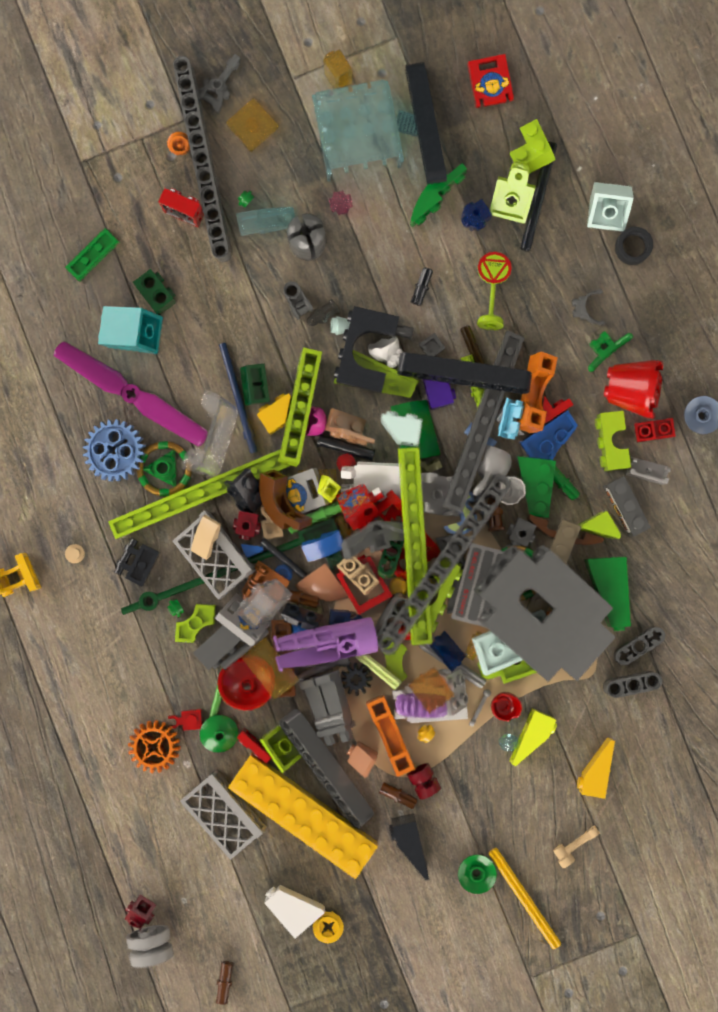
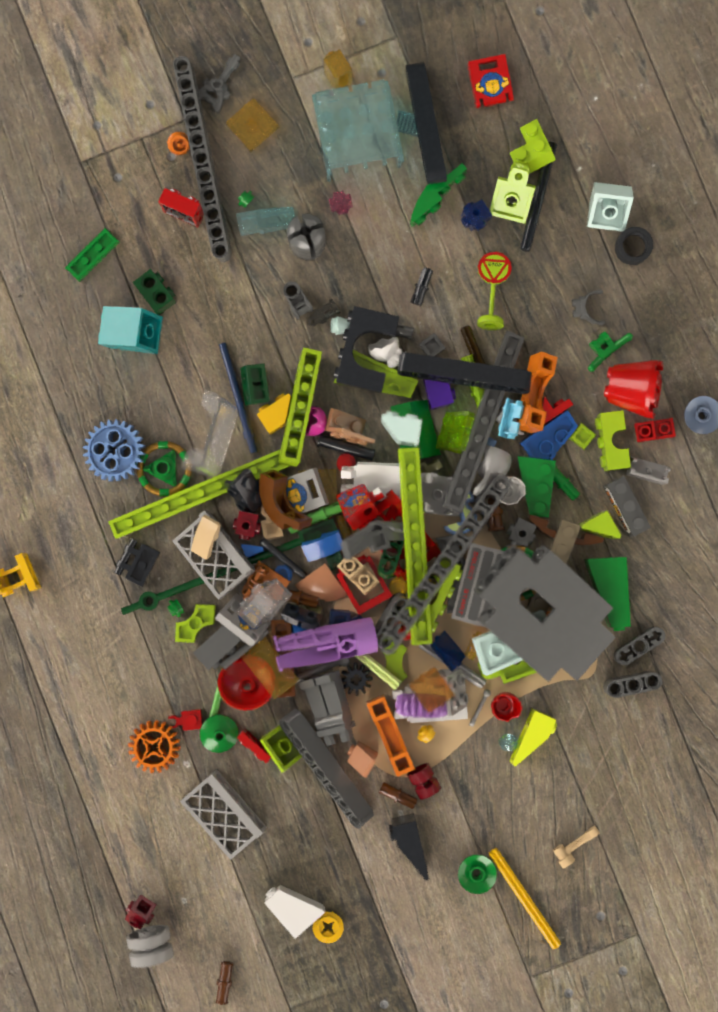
magenta piece [53,342,208,446] -> none
tan plate [65,544,85,563] -> none
yellow brick [228,752,378,879] -> none
neon yellow slope [318,475,341,503] -> none
yellow slope [577,737,615,799] -> none
none -> clear neon green plate [436,411,475,454]
none -> lime tile [569,423,596,450]

